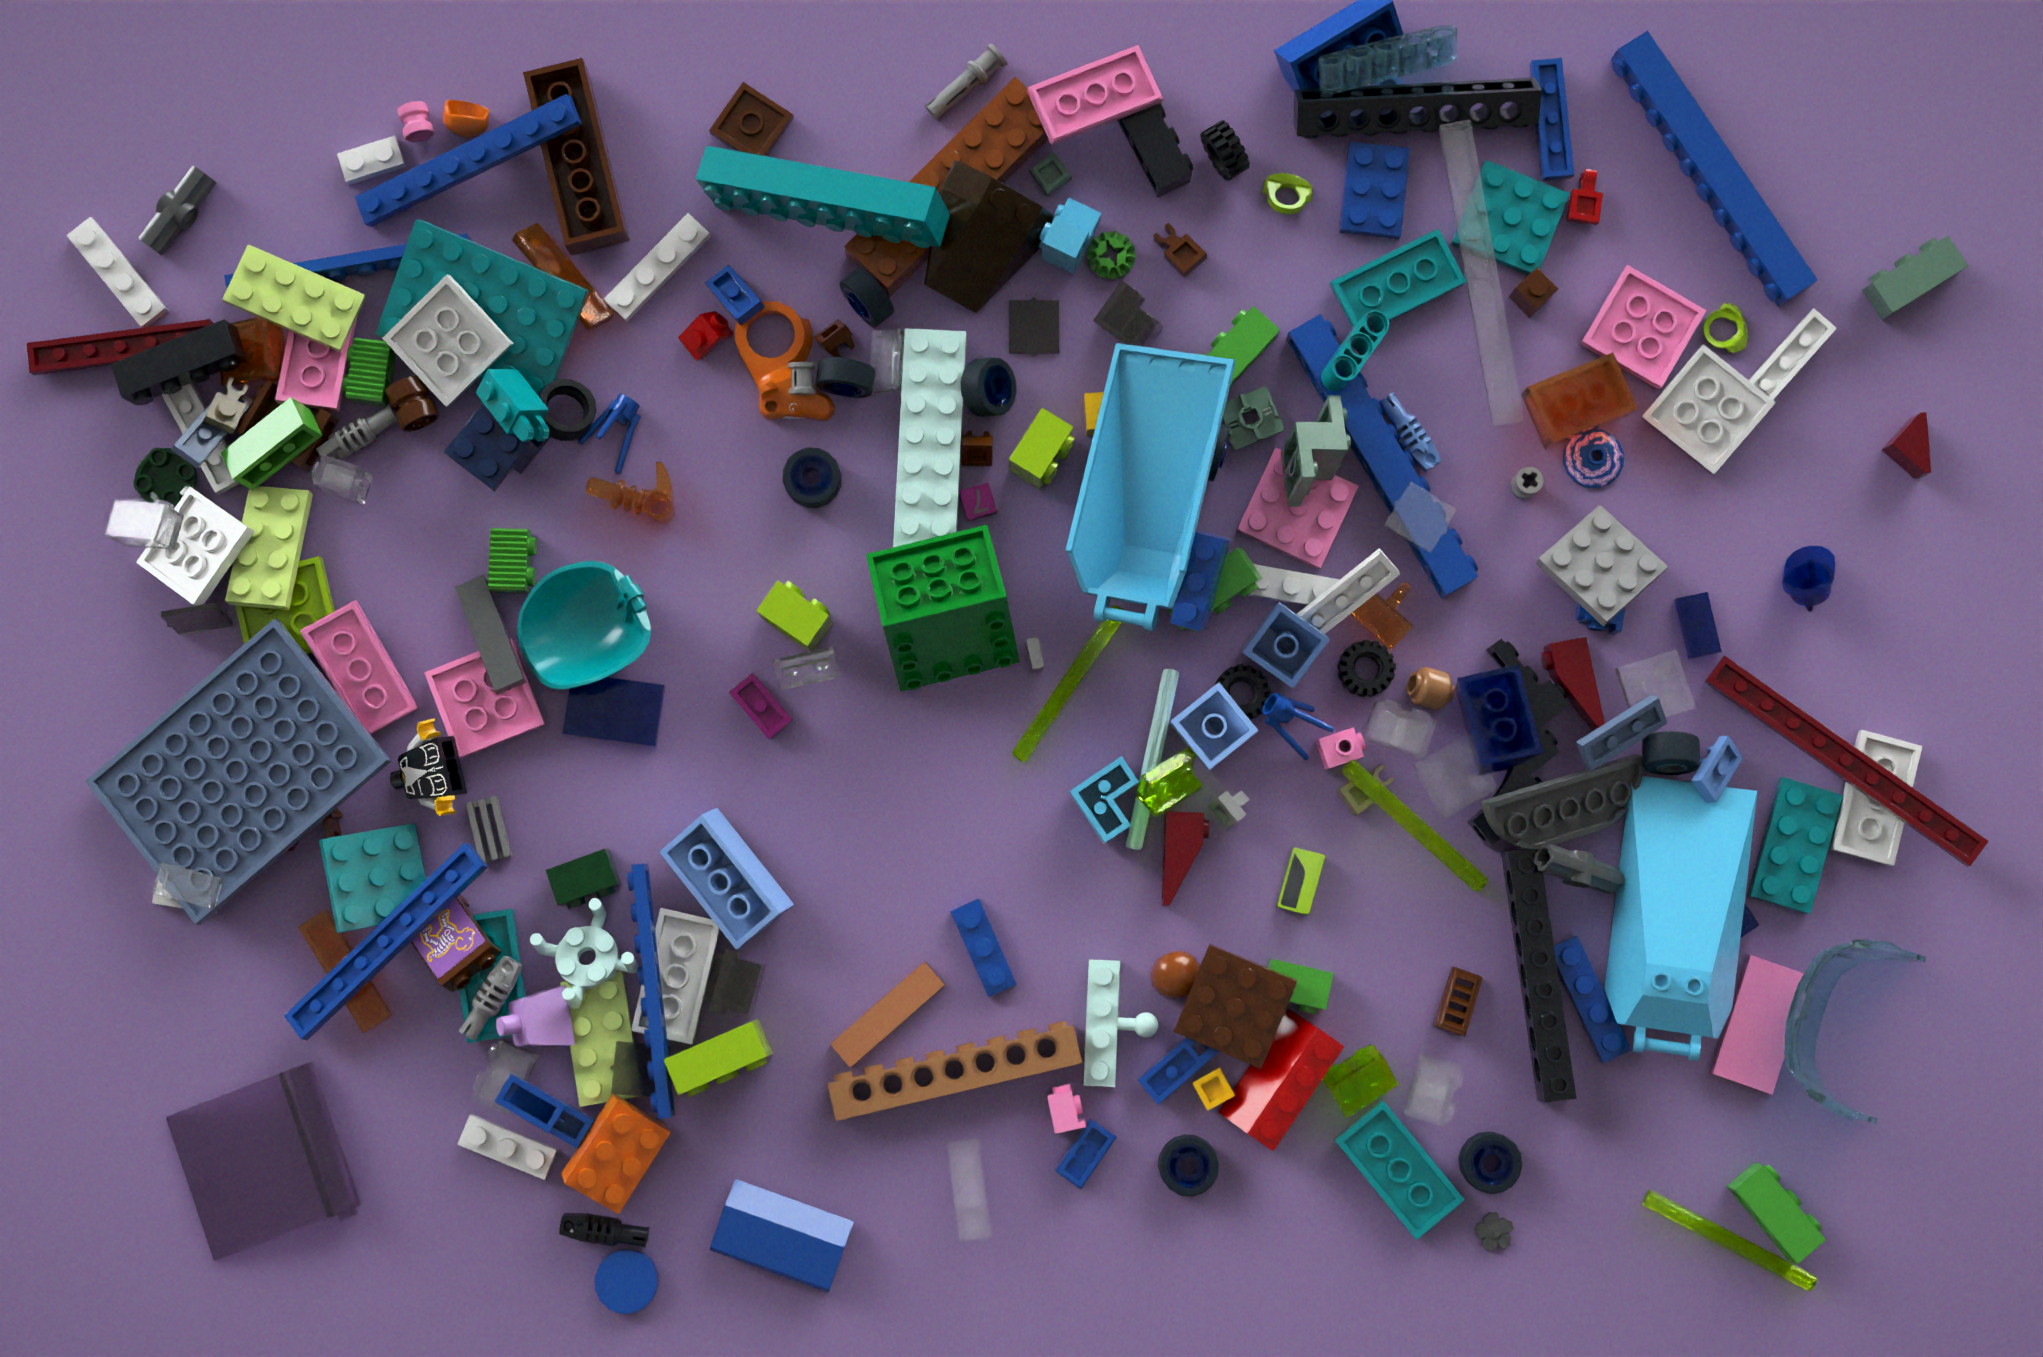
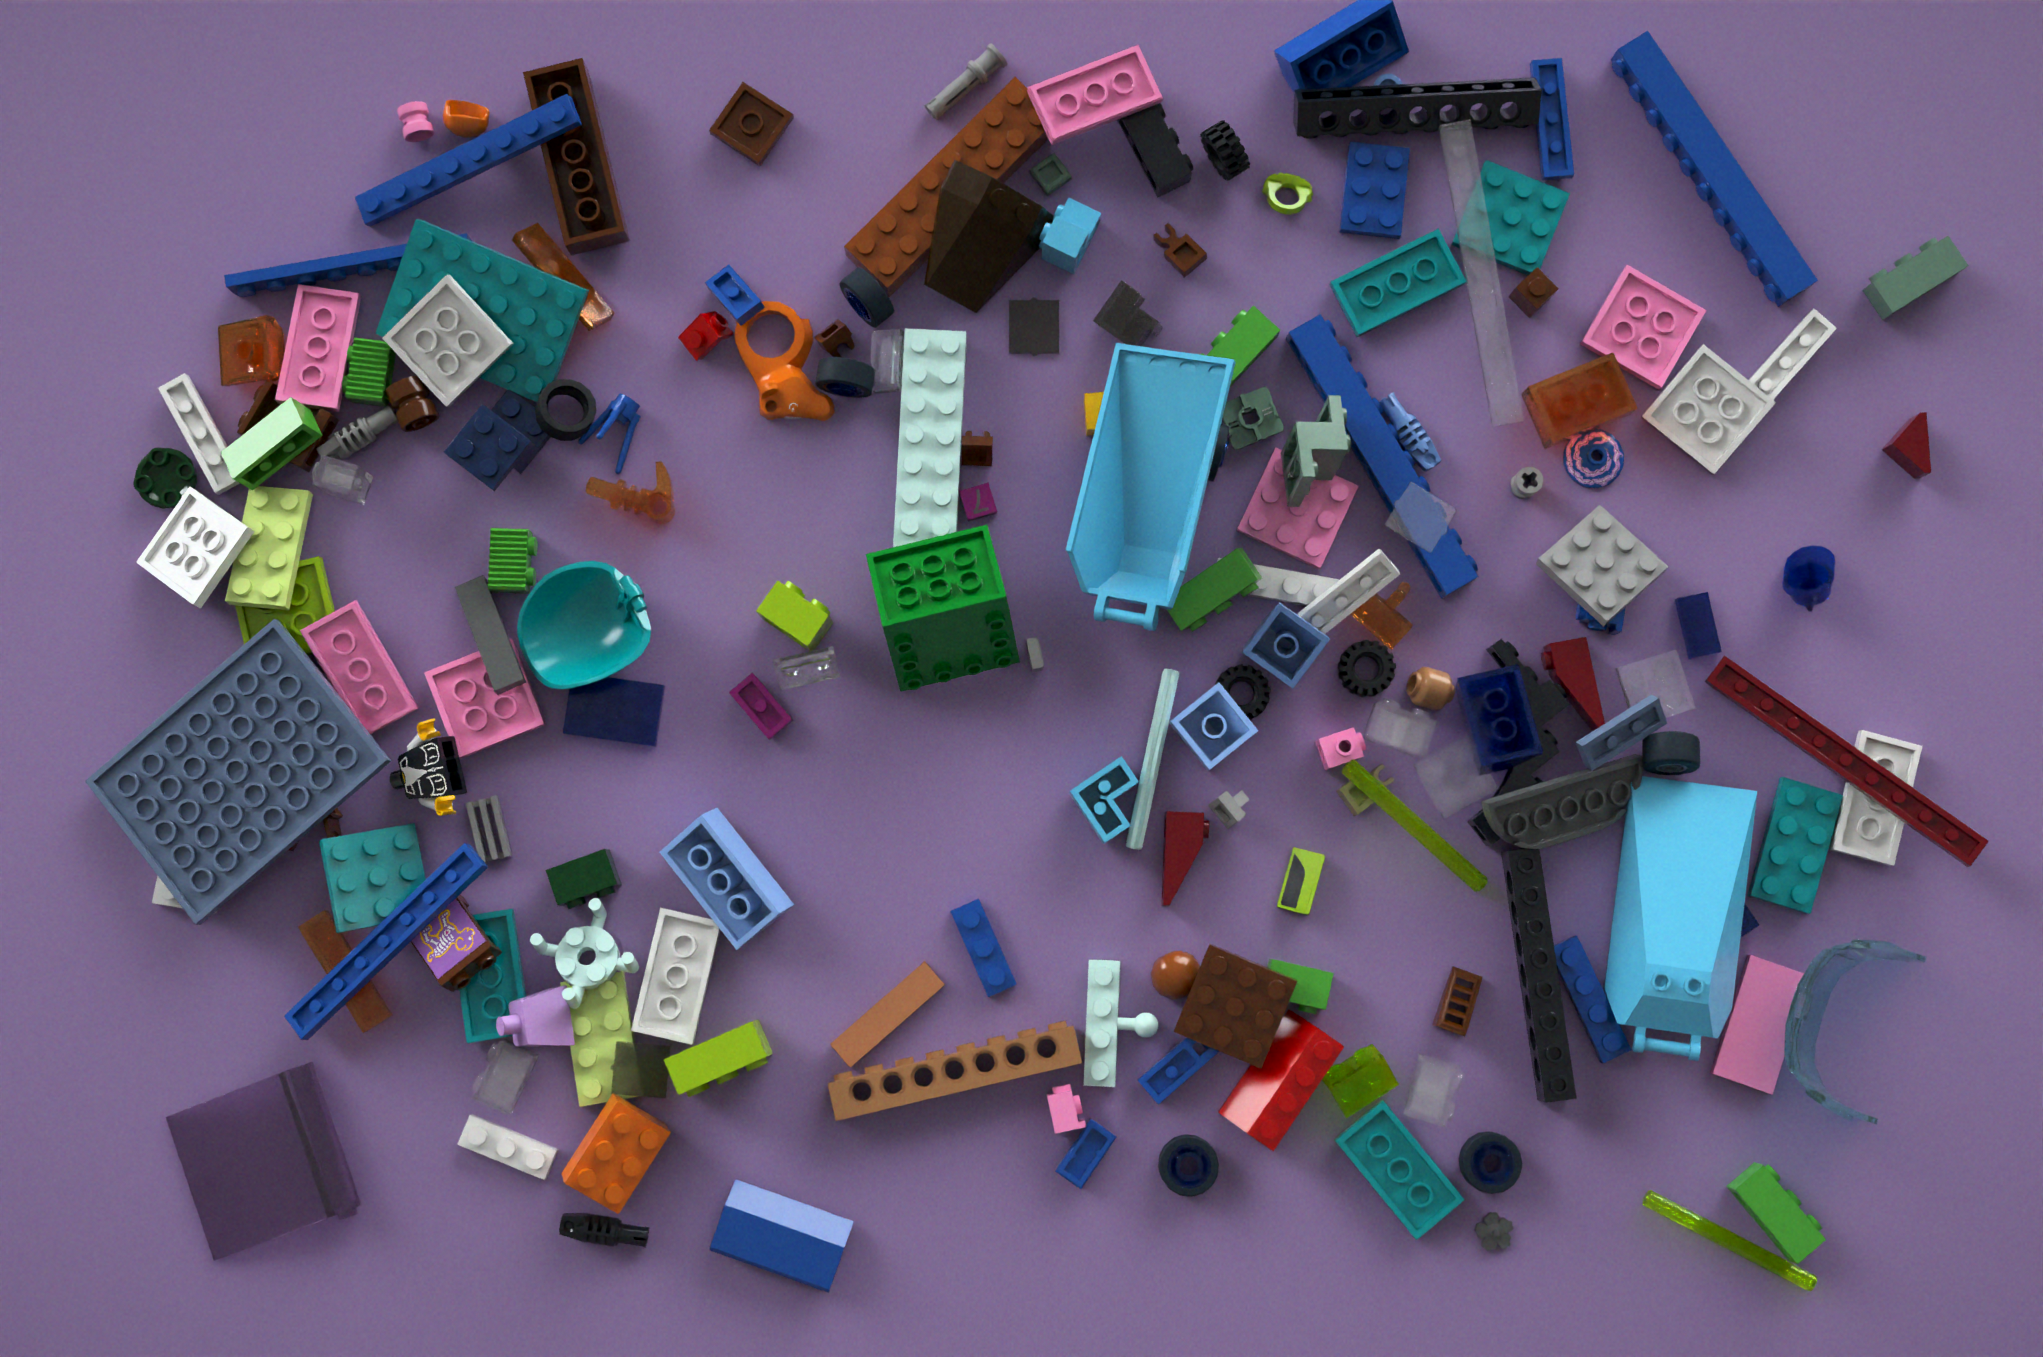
dark red plate [27,319,213,375] -> none
white plate [66,217,169,328] -> none
clear brick [105,498,184,550] -> none
black brick [111,319,248,405] -> none
dark grey piece [138,166,216,255] -> none
clear tile [152,862,224,909] -> none
clear smoke piece [161,603,233,635] -> none
sand blue plate [171,385,254,469] -> none
plate [203,377,249,435] -> none
yellowish green plate [222,244,366,352] -> none
white plate [337,135,406,185] -> none
light grey hinge [459,956,523,1041] -> none
teal hinge [476,369,550,442] -> none
blue slope [494,1073,594,1148] -> none
blue tile [595,1249,659,1314] -> none
white plate [604,213,711,322] -> none
blue plate [627,863,675,1119] -> none
teal brick [696,146,950,248] -> none
clear smoke plate [702,949,766,1014] -> none
wheel [782,447,842,508] -> none
light grey bush [788,362,816,396] -> none
clear slope [947,1138,992,1242] -> none
black wheel [961,357,1017,417] -> none
lime brick [1009,408,1075,490] -> none
clear neon green axle [1012,605,1123,762] -> none
bright green gear [1087,230,1136,279] -> none
clear neon green bracket [1136,747,1202,817] -> none
blue brick [1169,531,1231,631] -> none
yellow plate [1192,1067,1236,1111] -> none
blue plant [1262,693,1334,760] -> none
clear light blue beam [1318,25,1458,93] -> none
teal beam [1321,310,1389,391] -> none
dark grey piece [1534,844,1624,894] -> none
red plate [1567,169,1603,225] -> none
medium blue plate [1691,736,1743,802] -> none
lime piece [1703,303,1748,353] -> none

